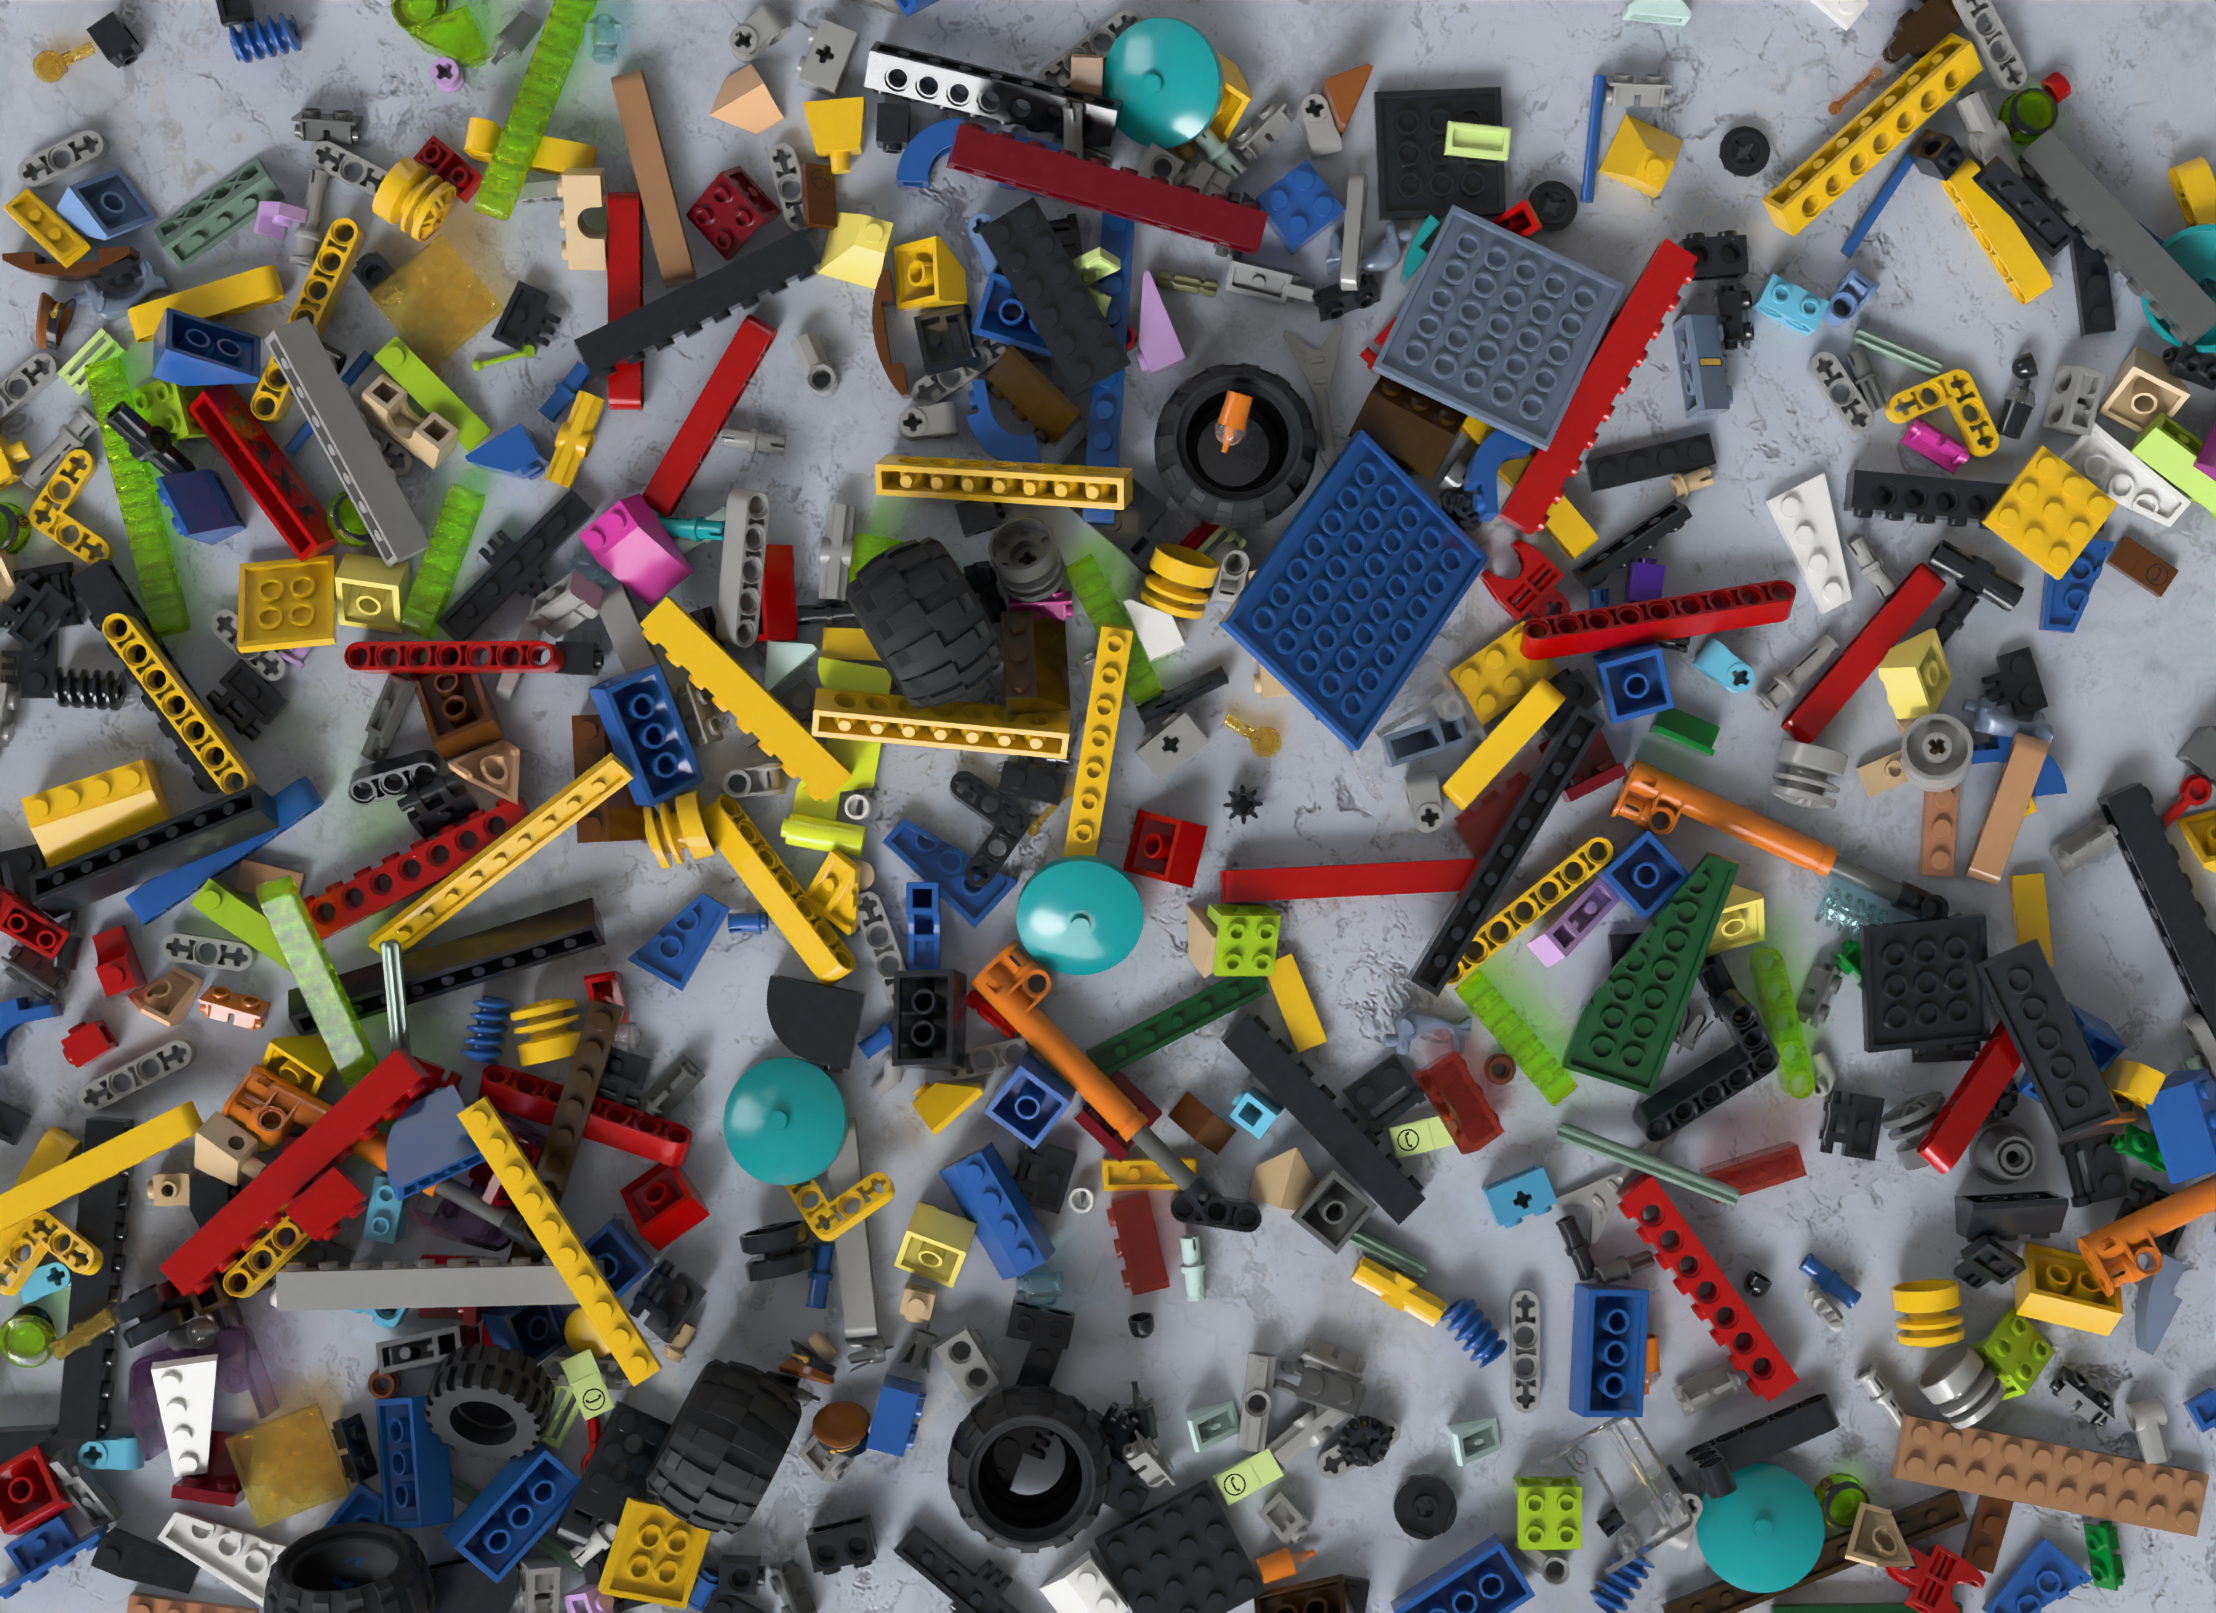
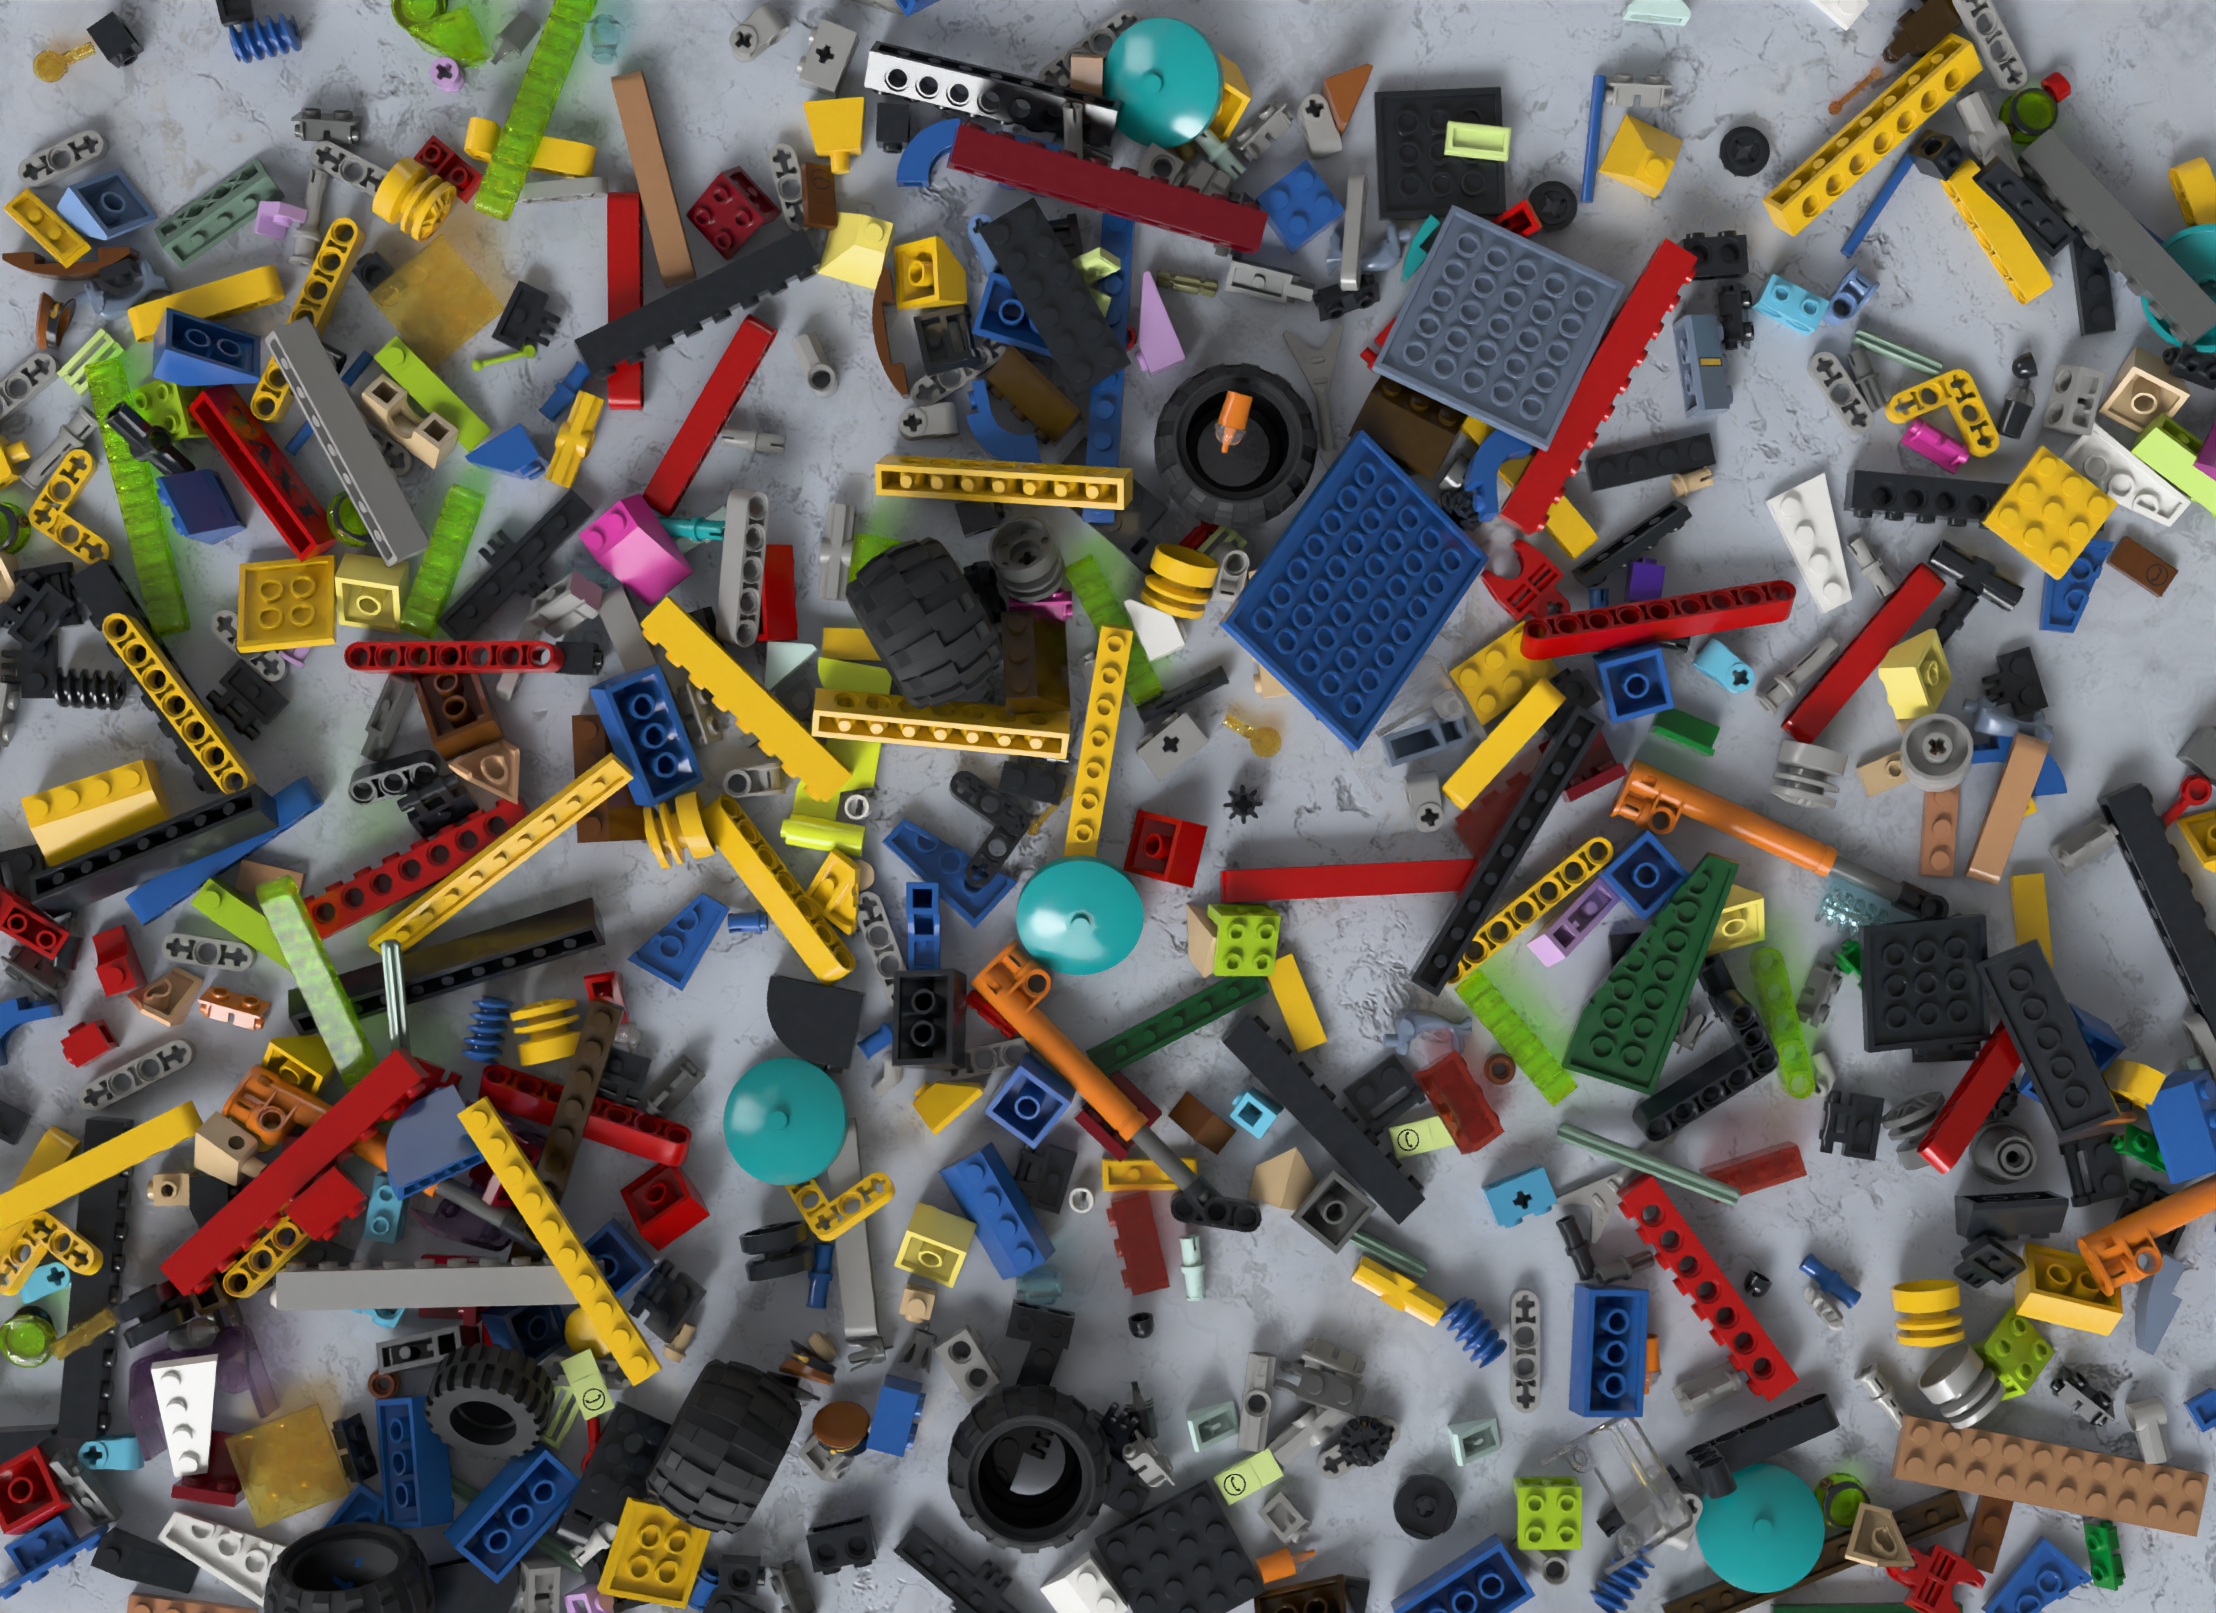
tan arch [557,168,607,270] -> none
light nougat slope [709,64,784,135] -> none
black pin [797,600,857,626] -> none

